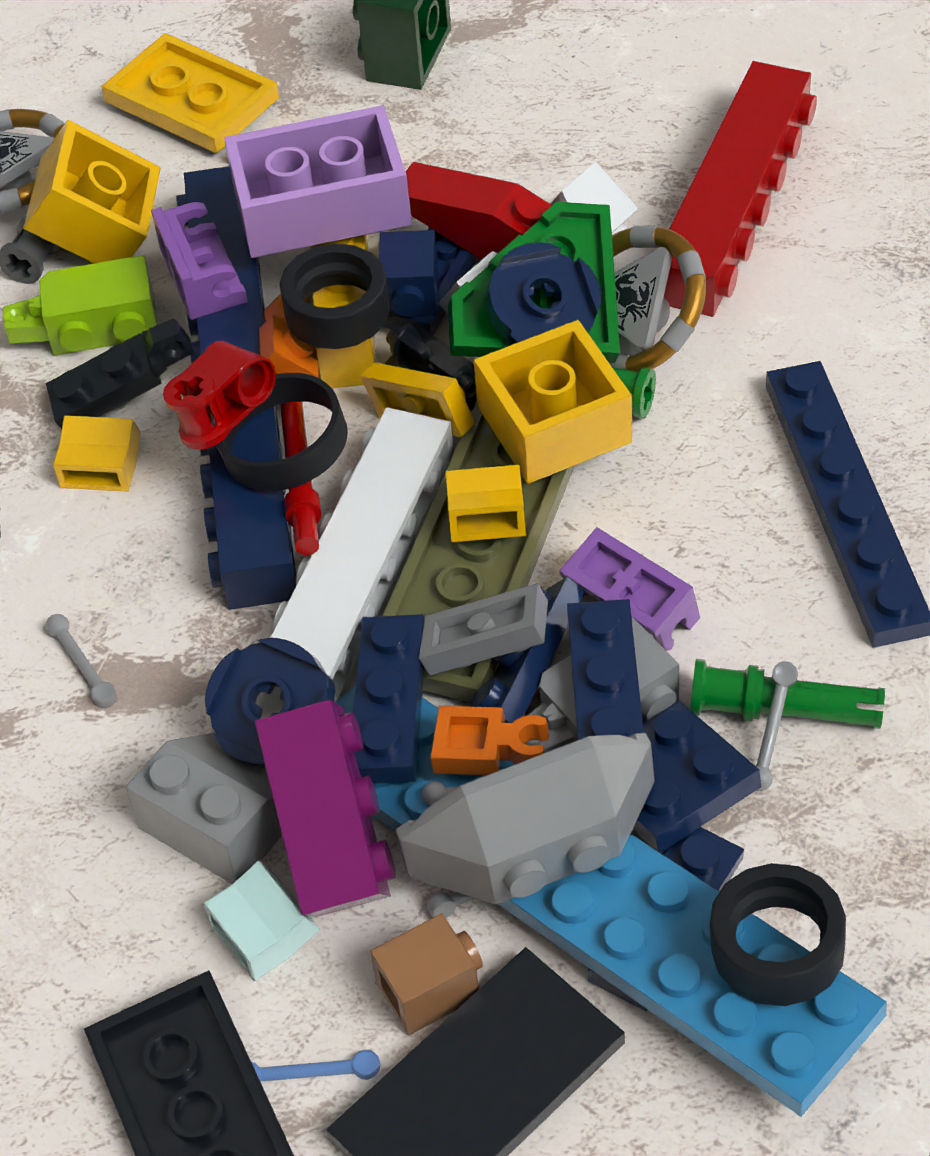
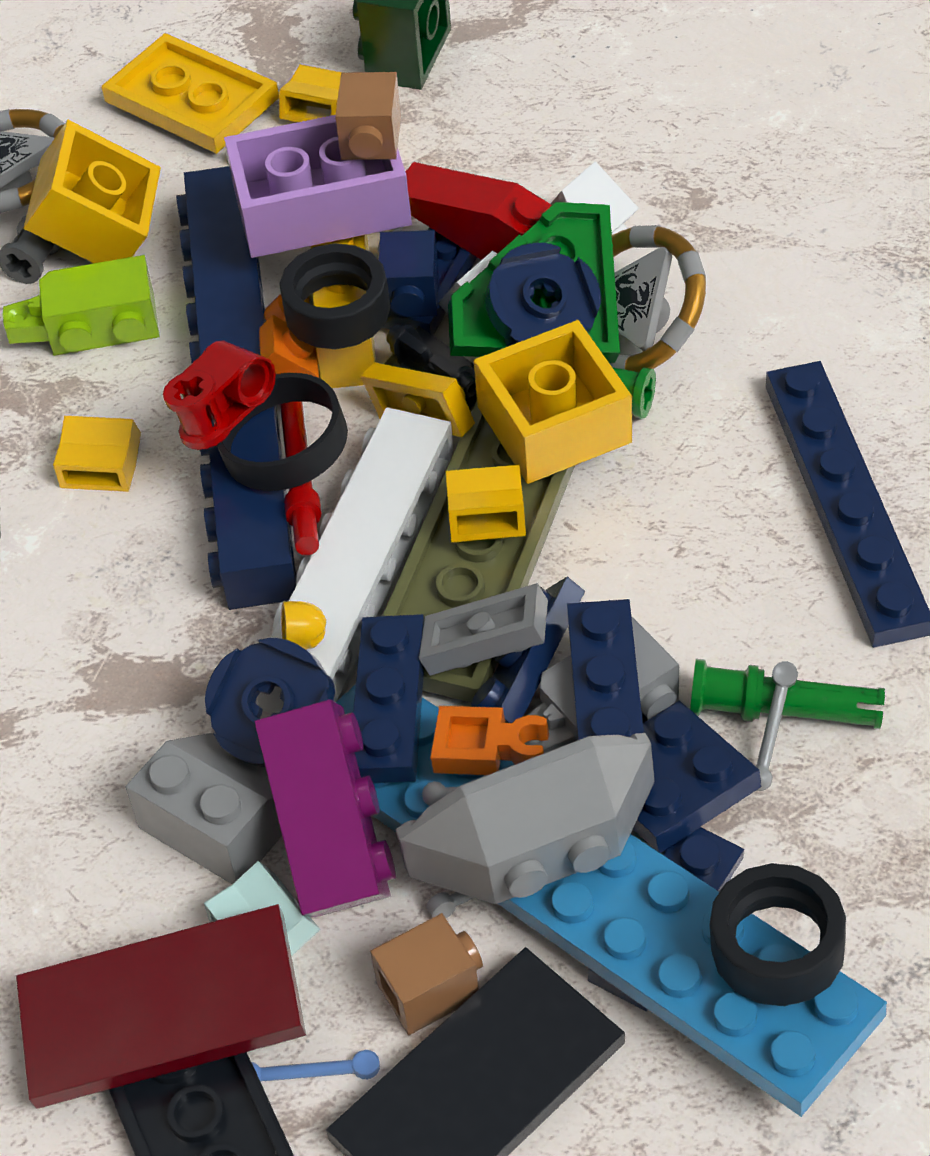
black hinge [46,319,194,429] -> none
light grey hinge [46,614,117,708] -> none
medium lavender hinge [151,202,248,320] -> none
medium lavender hinge [559,527,700,650] -> none
red brick [664,61,817,317] -> none
none -> dark red tile [16,904,306,1109]
none -> yellow piece [279,65,343,122]
none -> yellow hinge [281,601,326,650]
none -> medium nougat brick [335,72,401,160]

